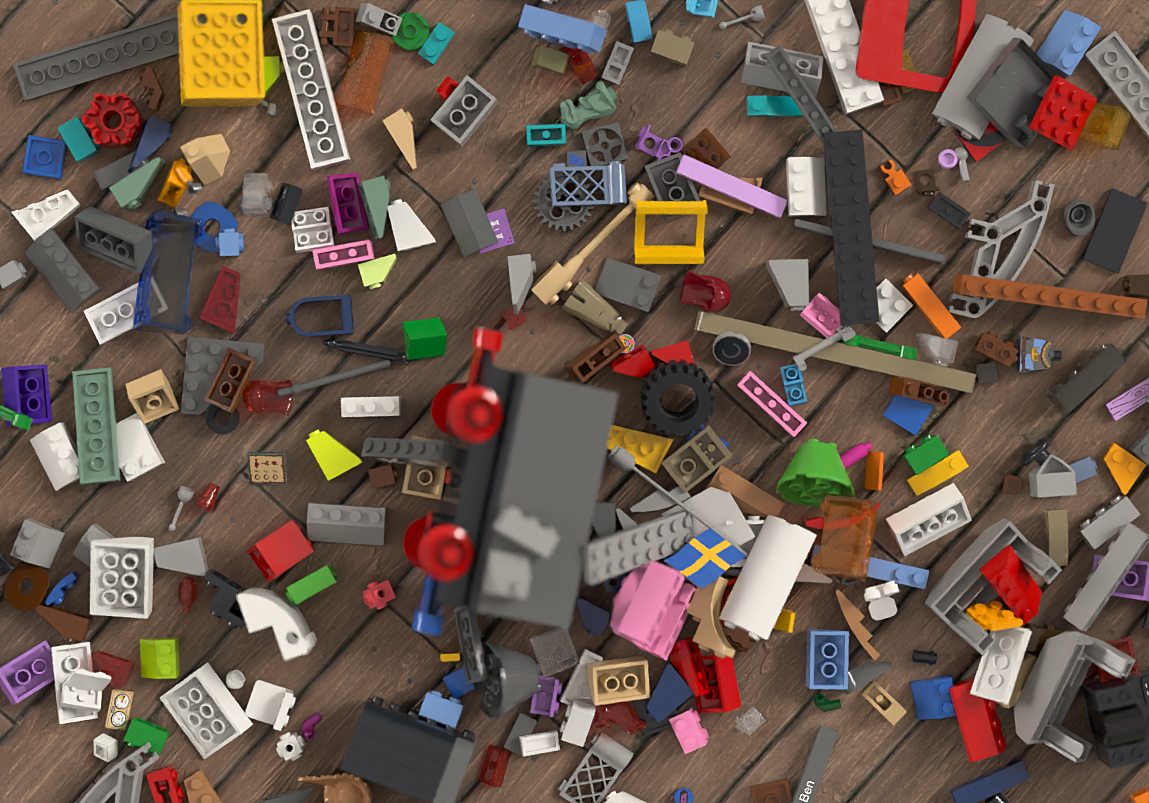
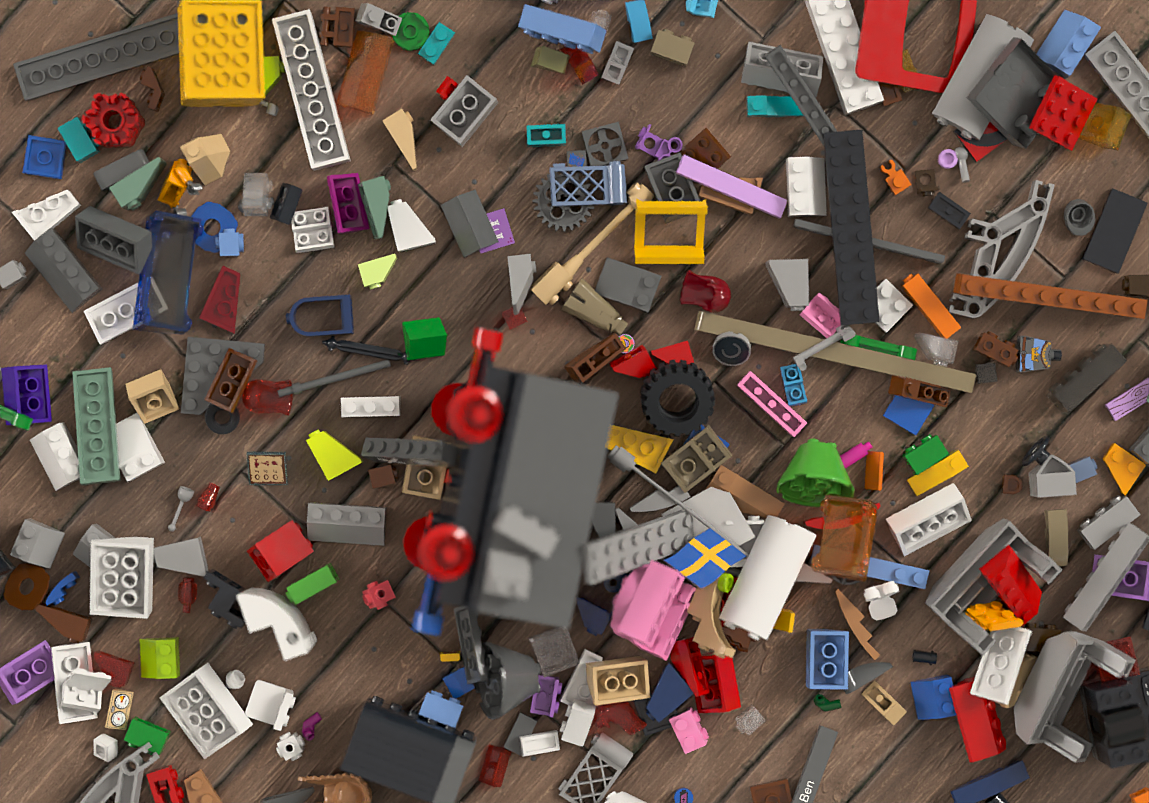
dark blue slope [127,115,172,173] -> none
bright pink brick [313,240,375,271] -> none
sand green animal [560,80,618,129] -> none
light grey hinge [719,5,765,29] -> none
none -> lime tile [718,573,734,593]

